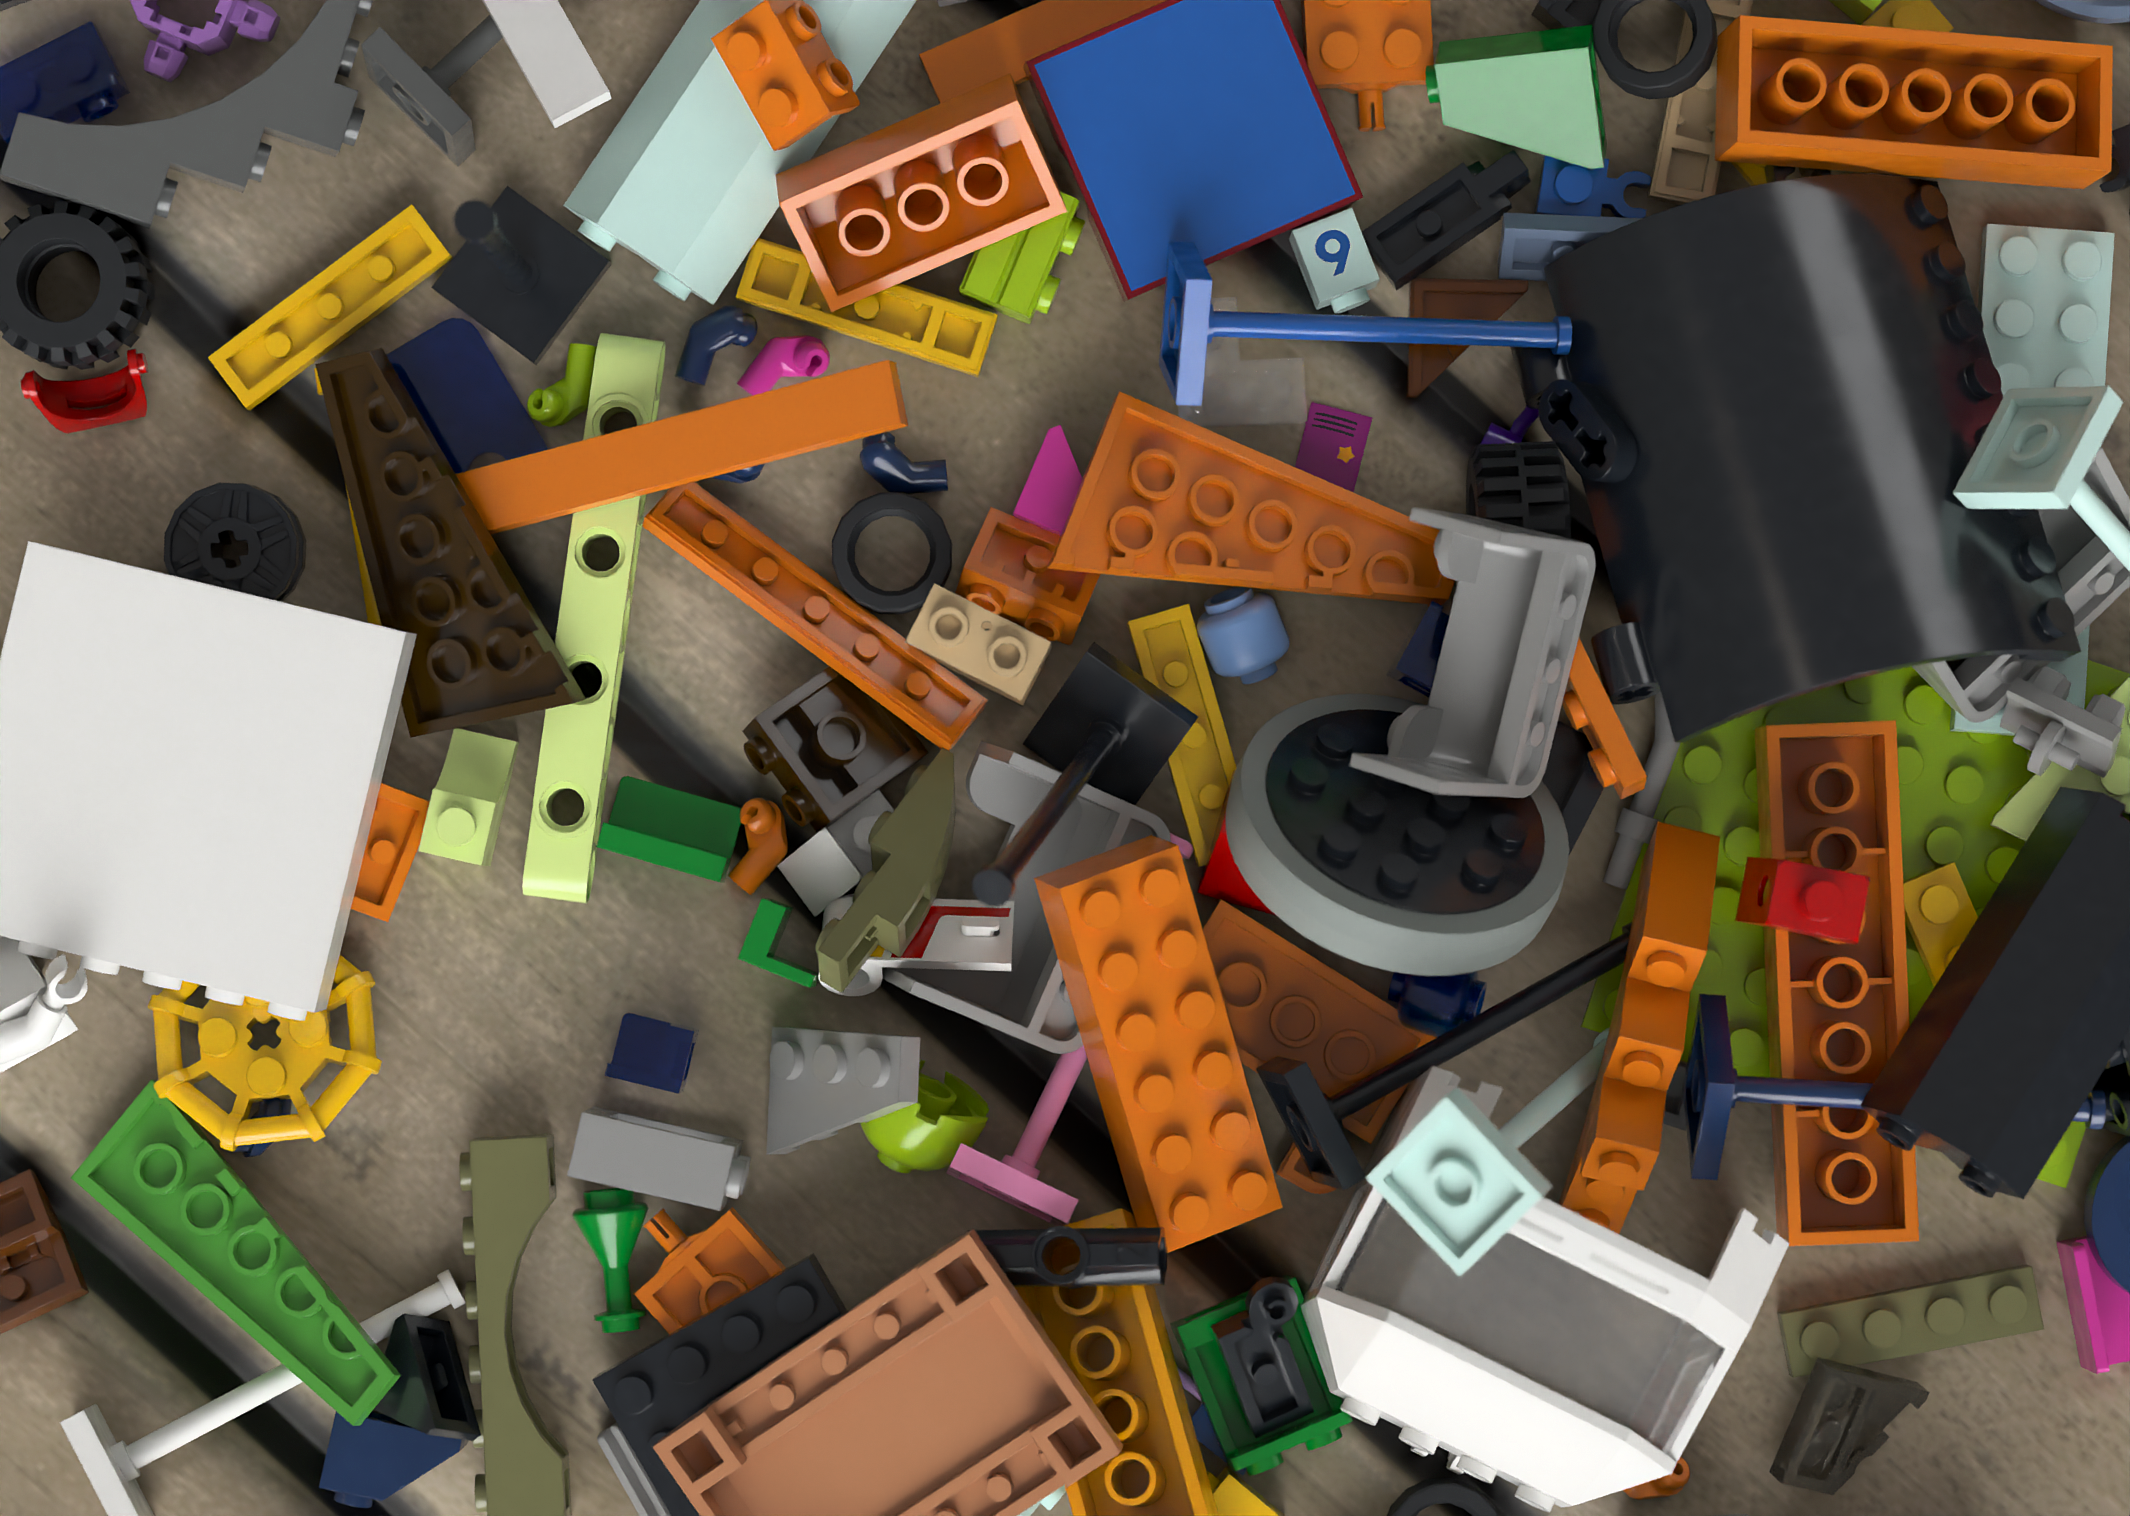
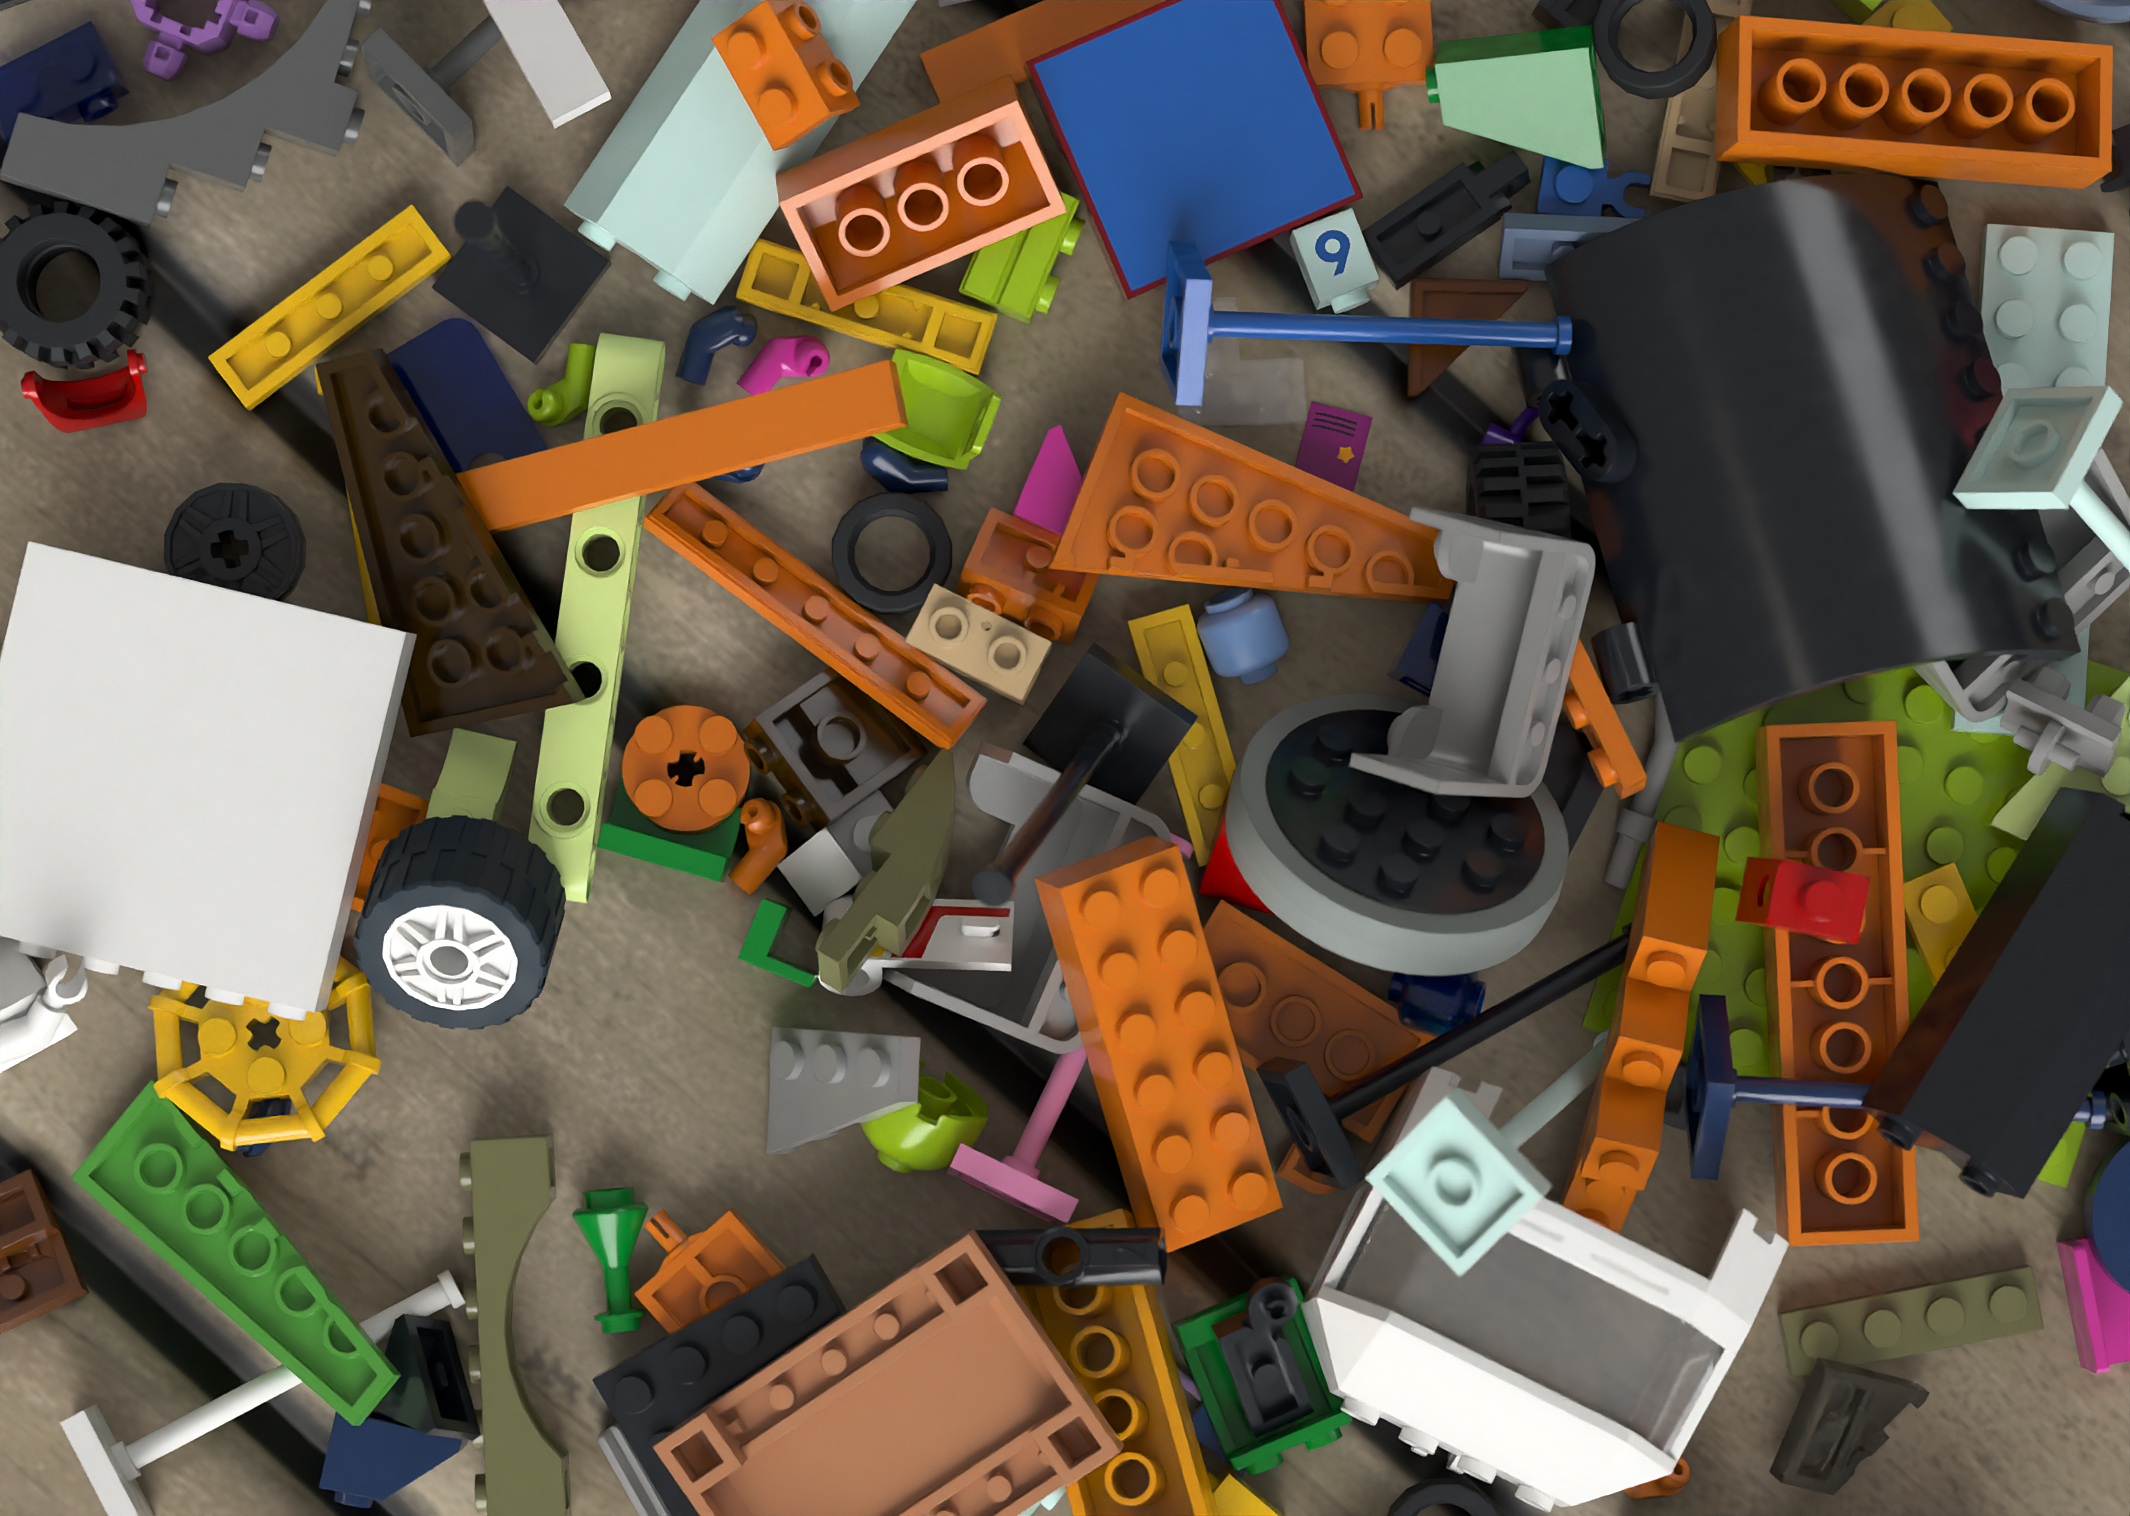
light grey window [567,1106,751,1211] -> none
clear blue panel [605,1013,699,1094] -> none
none -> black wheel [354,815,566,1030]
none -> orange plate [622,705,751,835]
none -> lime piece [872,349,1002,471]

